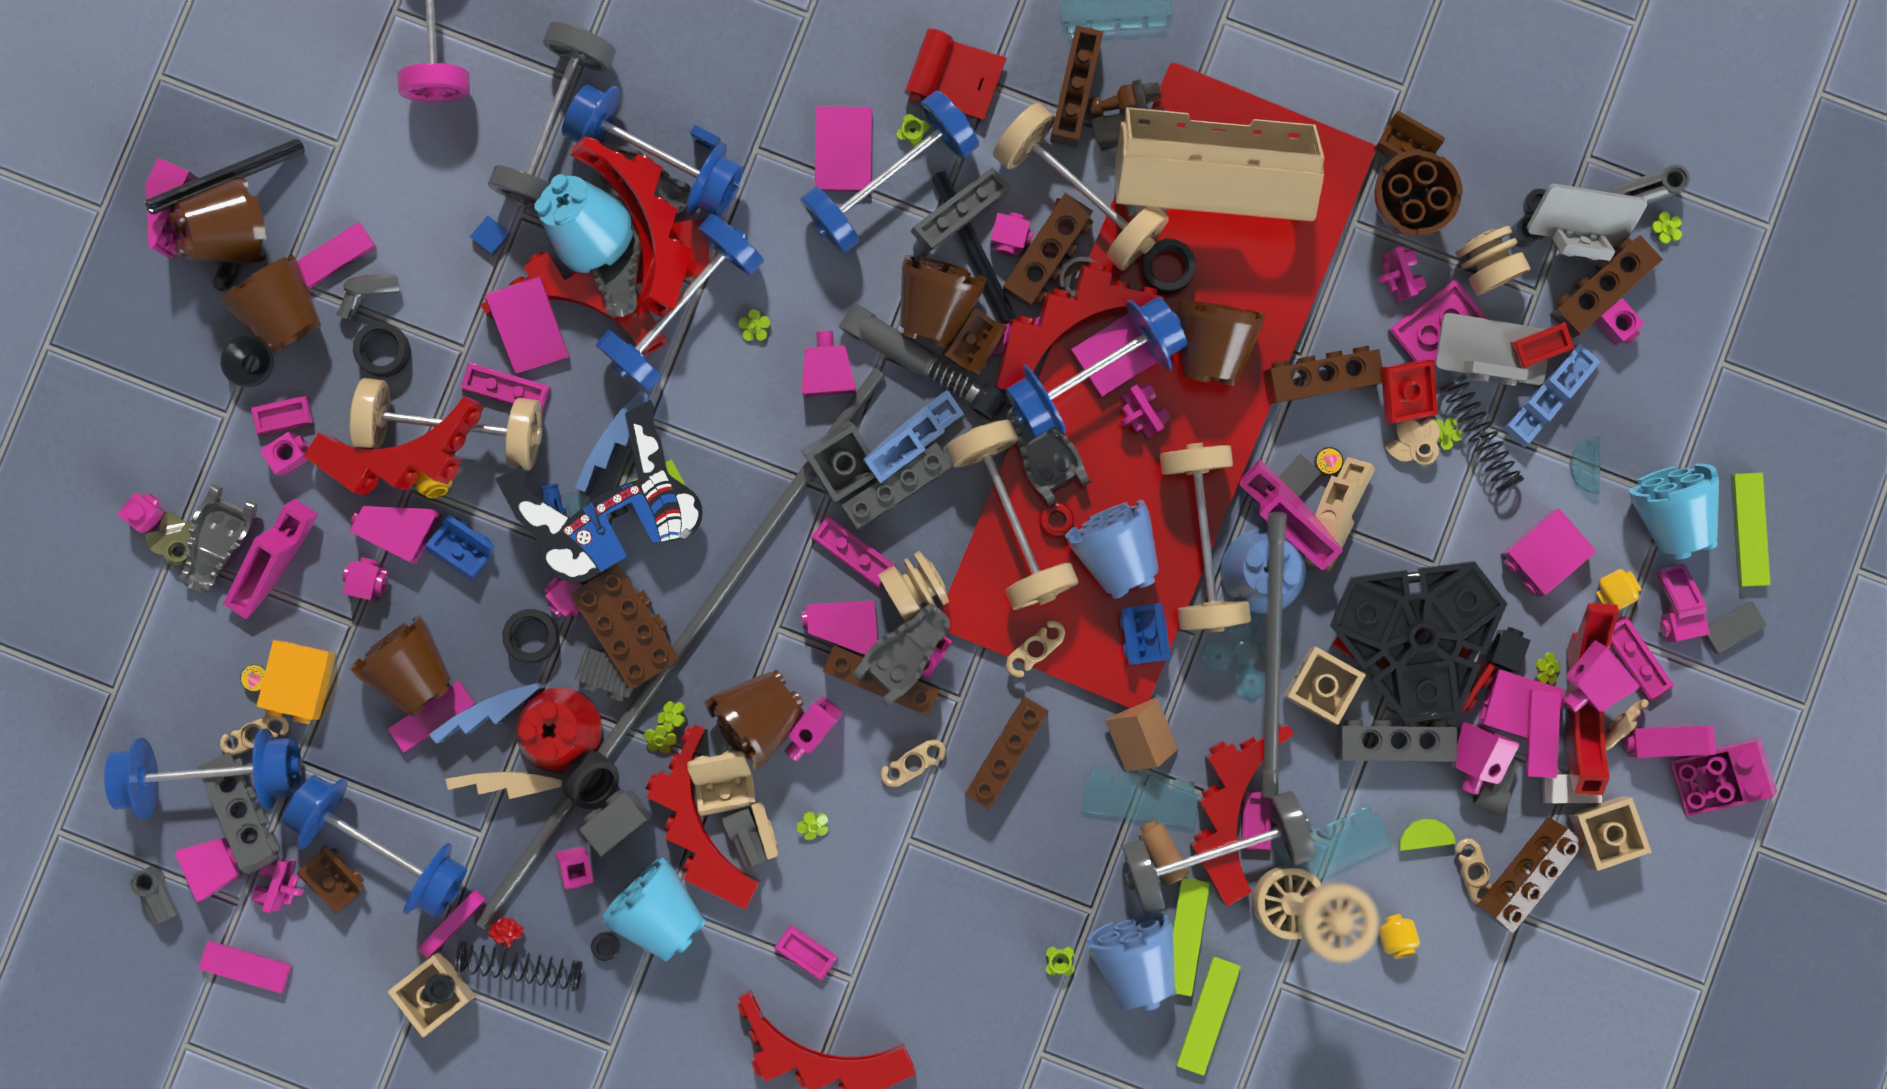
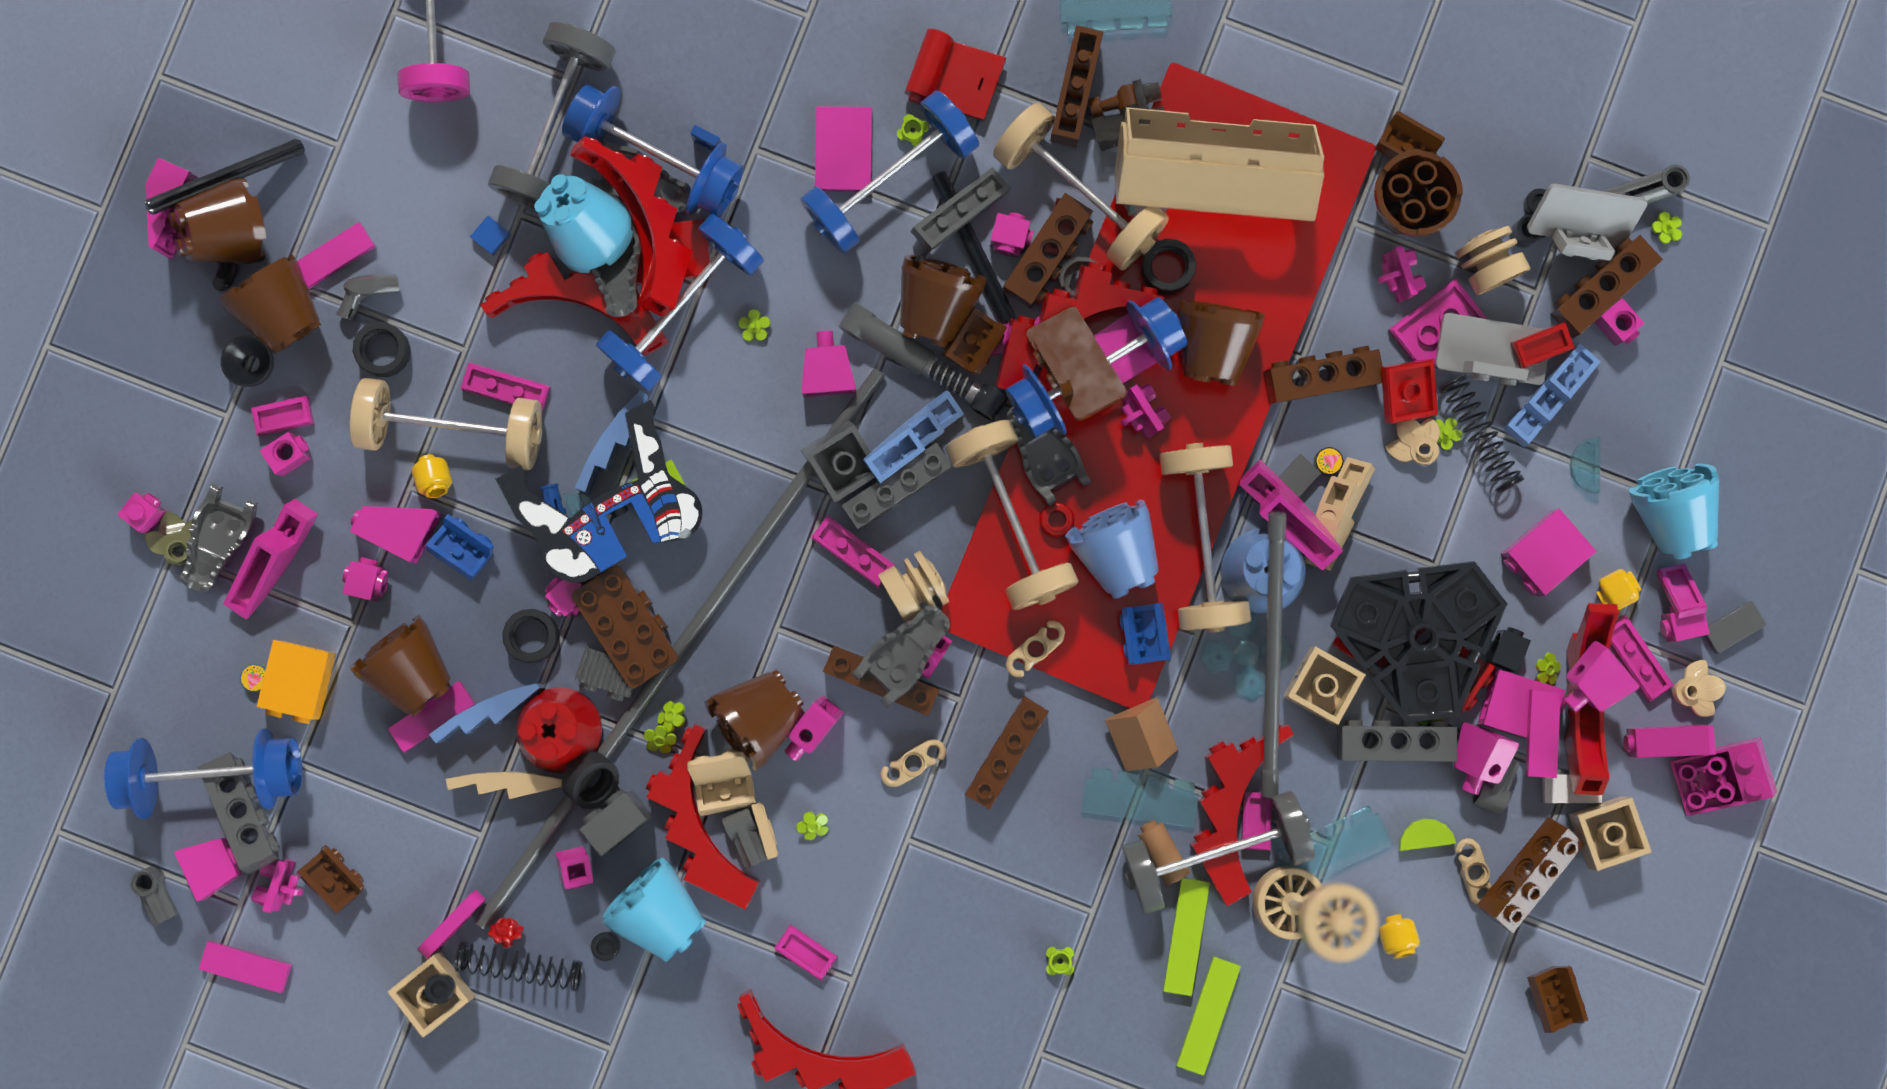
tan piece [220,715,289,756] -> none
blue piece [282,775,468,918] -> none
red arch [304,396,485,496] -> none
dark pink tile [485,276,569,374] -> none
dark pink slope [802,600,878,655] -> none
medium blue cone [1087,913,1176,1011] -> none
tan piece [1605,699,1649,751] -> none
lime tile [1731,473,1770,587] -> none
none -> reddish brown bracket [1026,307,1127,421]
none -> reddish brown bracket [1527,966,1588,1033]
none -> tan plate [1672,660,1726,717]

